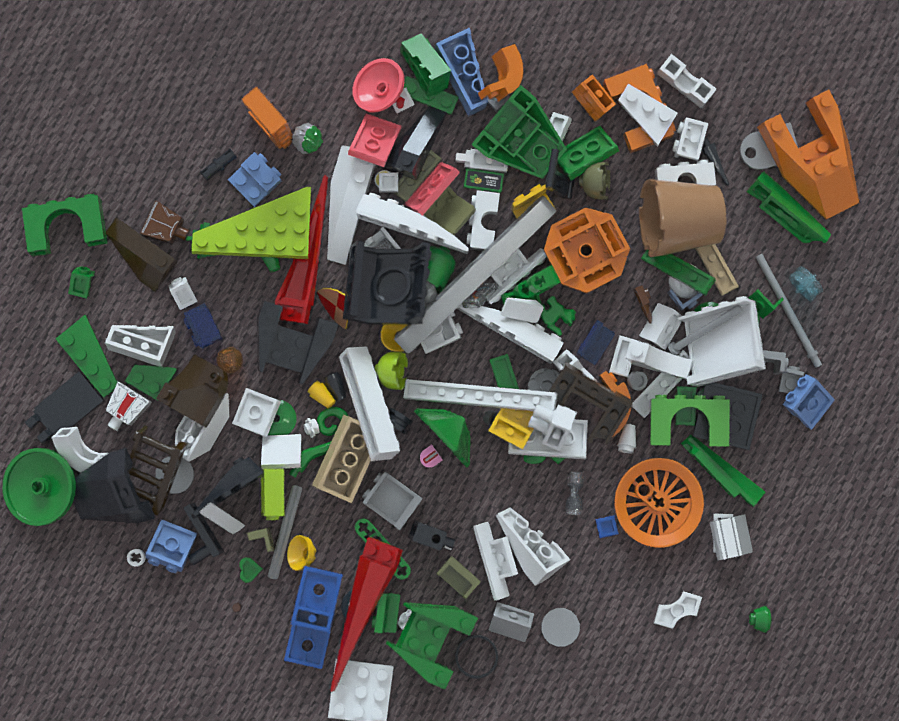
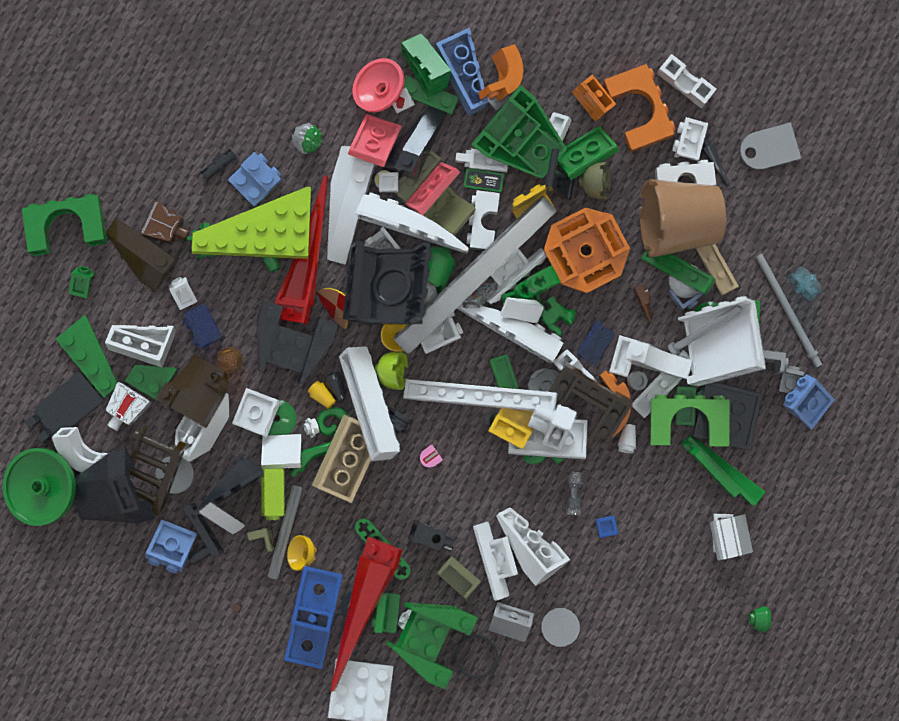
white bush [127,549,145,566] -> none
green tile [239,557,263,583] -> none
orange arch [242,87,292,149] -> none
light grey panel [362,472,423,530] -> none
green wedge [414,409,471,468] -> none
orange piece [615,458,704,547] -> none
white wing [618,84,677,146] -> none
white panel [639,303,682,350] -> none
white tile [654,591,702,629] -> none
green wedge [746,171,831,243] -> none
green bracket [747,289,784,319] -> none
orange wedge [757,90,859,220] -> none

